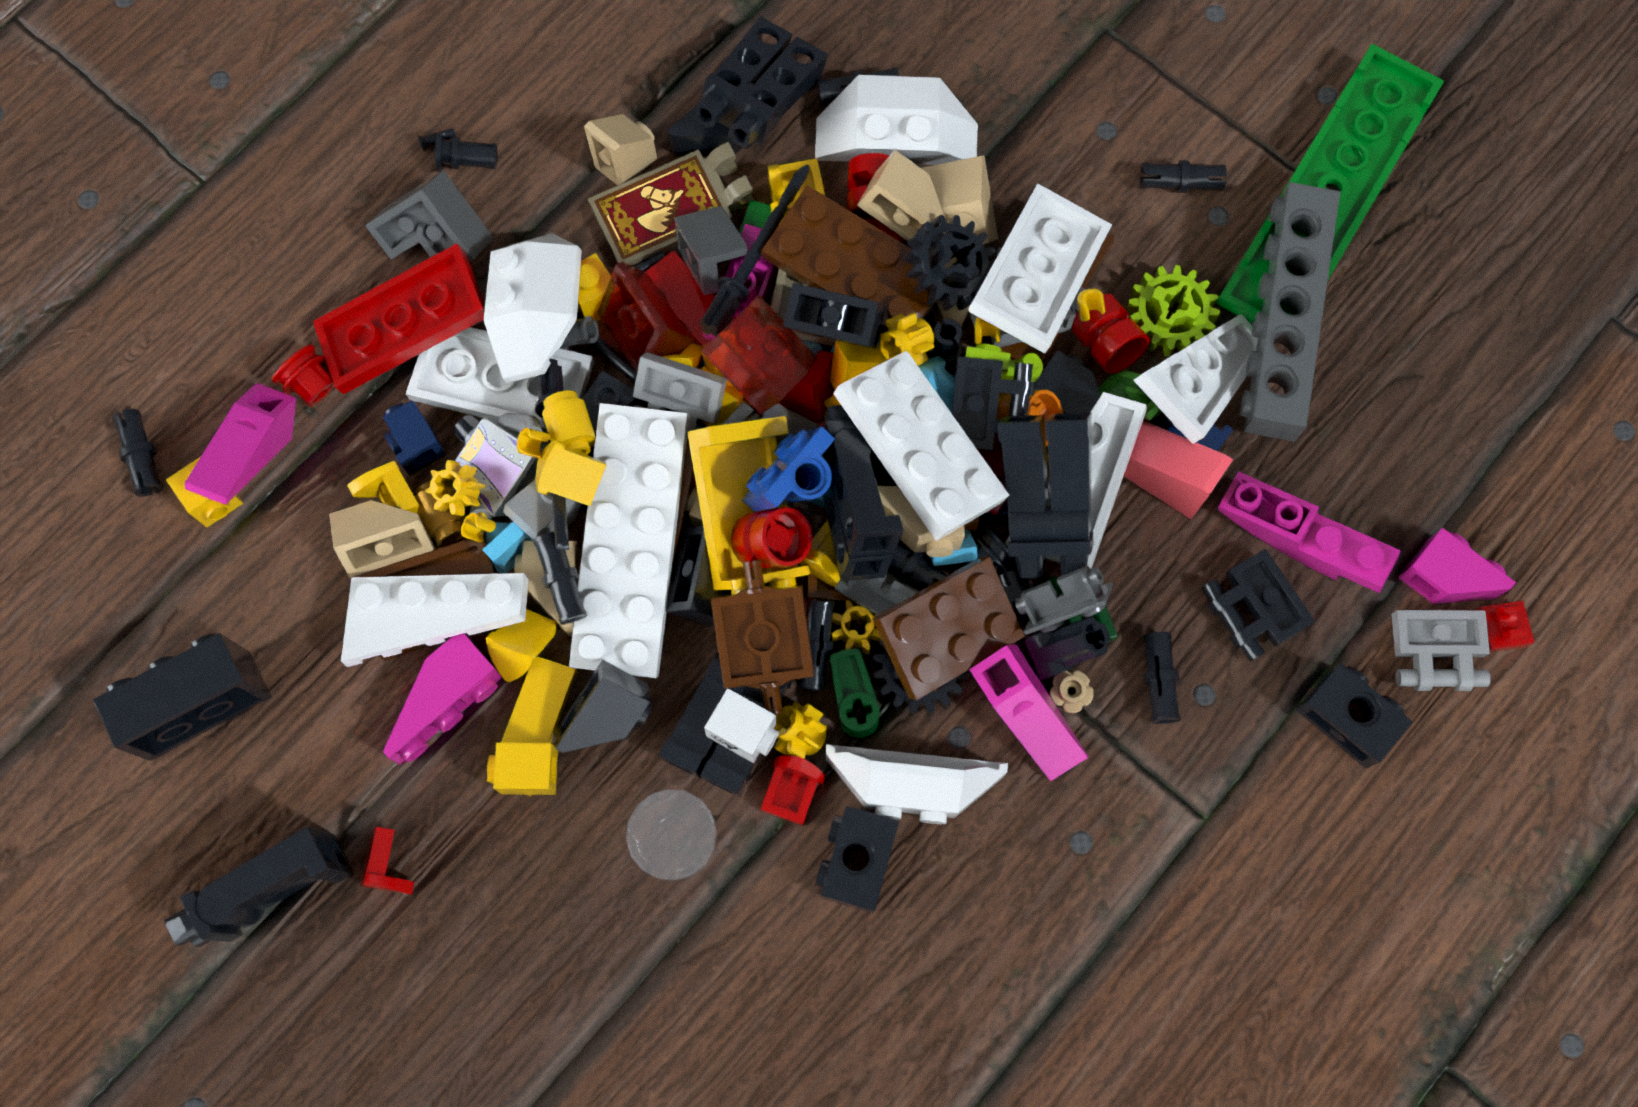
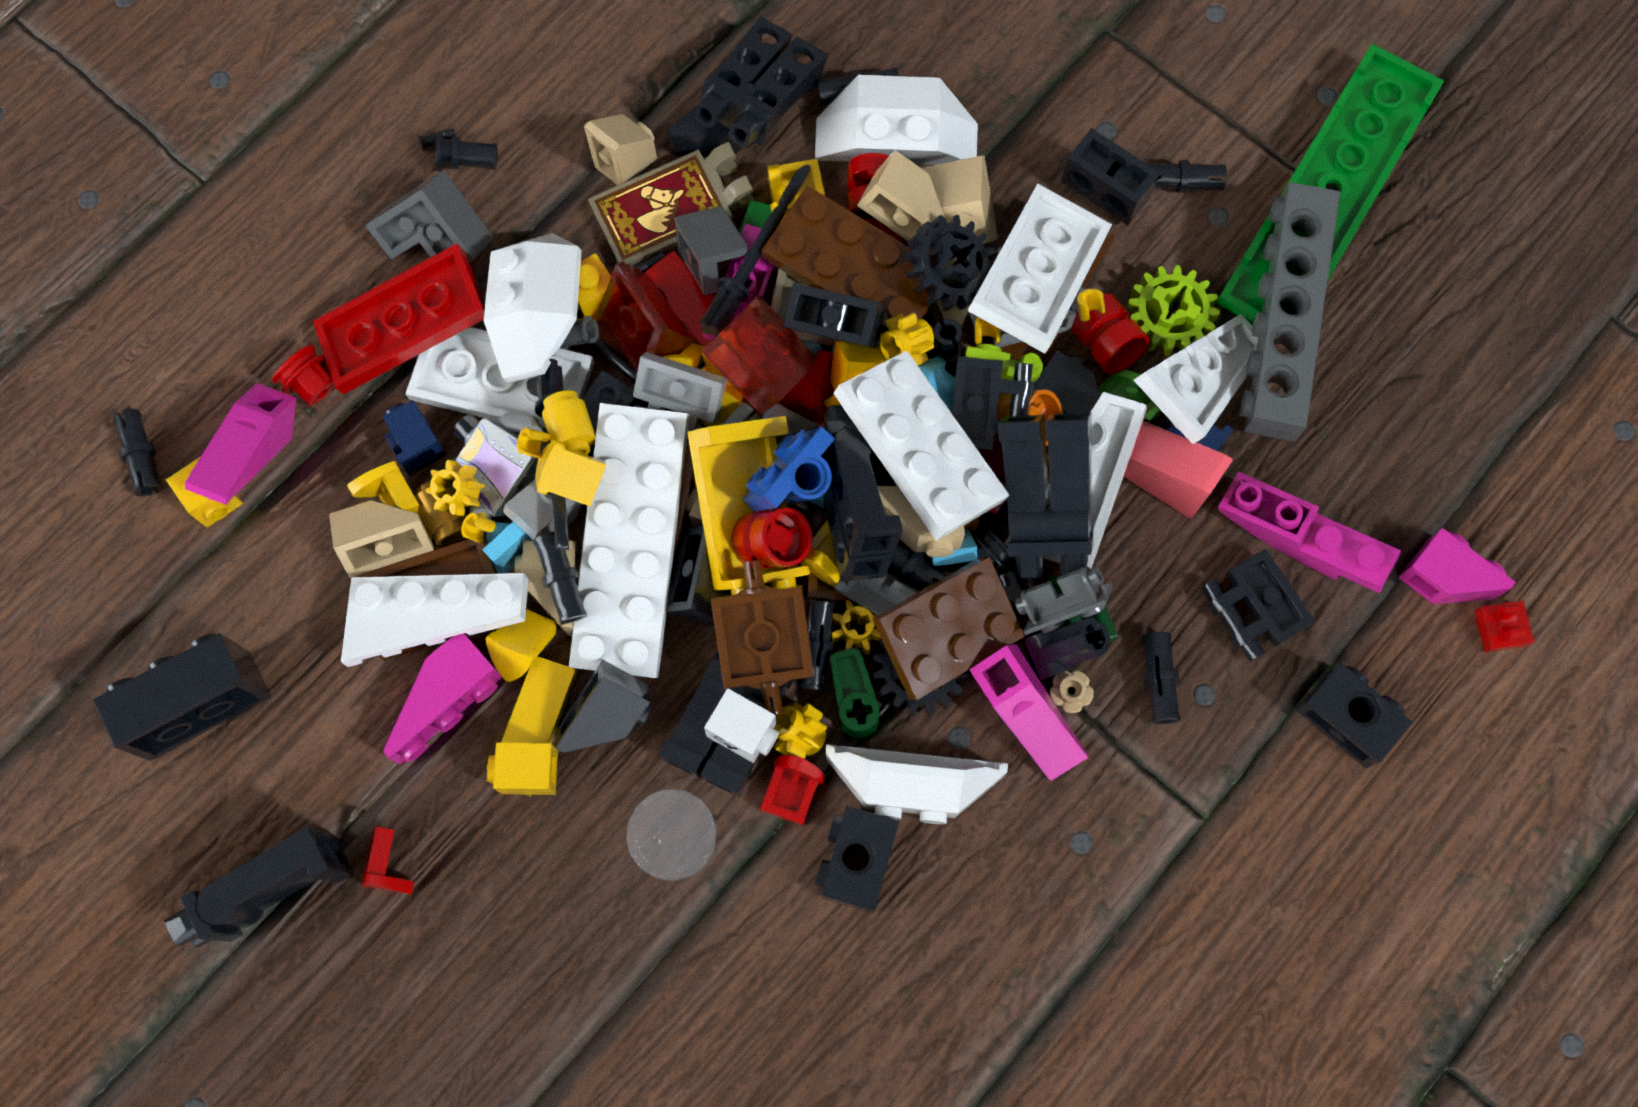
light grey plate [1391,610,1490,691] -> none
none -> black brick [1061,128,1160,226]

